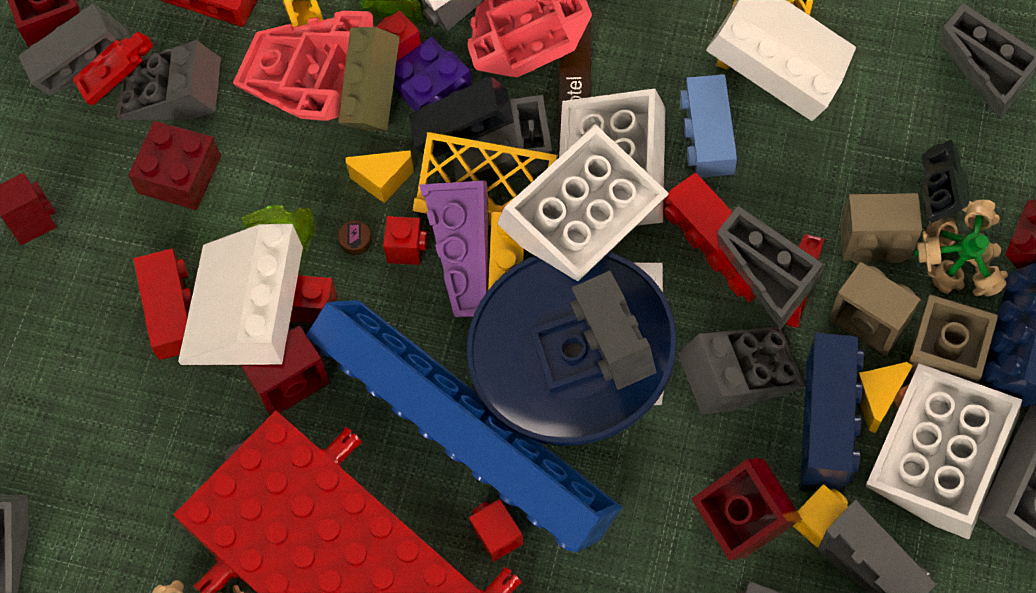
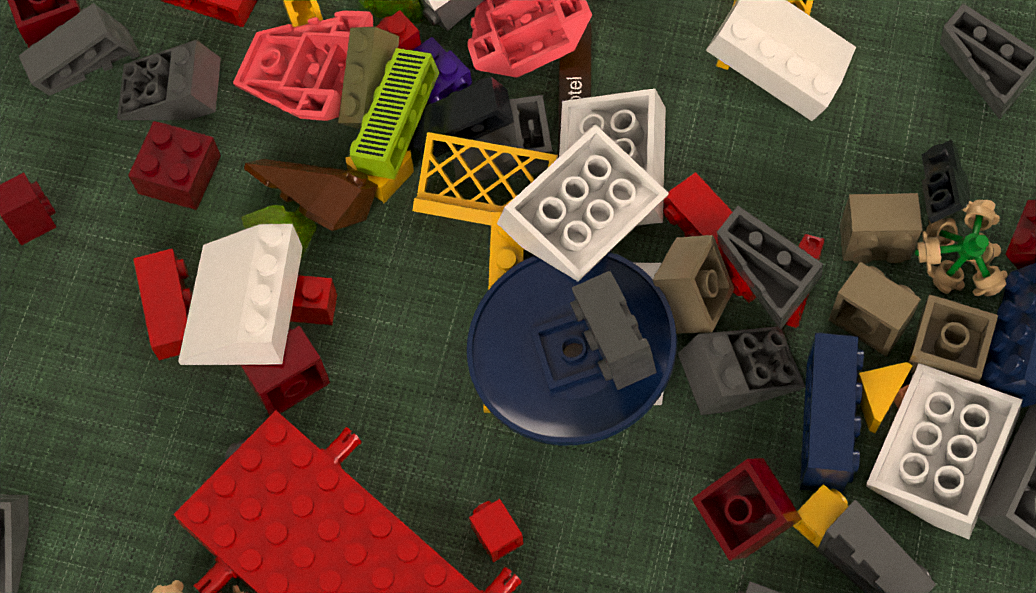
red hinge [73,31,154,106] -> none
blue brick [306,300,623,553] -> none
reddish brown tile [338,221,372,255] -> none
red brick [383,216,428,265] -> none
medium lavender wing [419,181,489,317] -> none
medium blue brick [680,74,737,177] -> none
none -> reddish brown wedge [244,159,378,231]
none -> lime brick [350,48,439,180]
none -> dark tan brick [652,235,734,334]

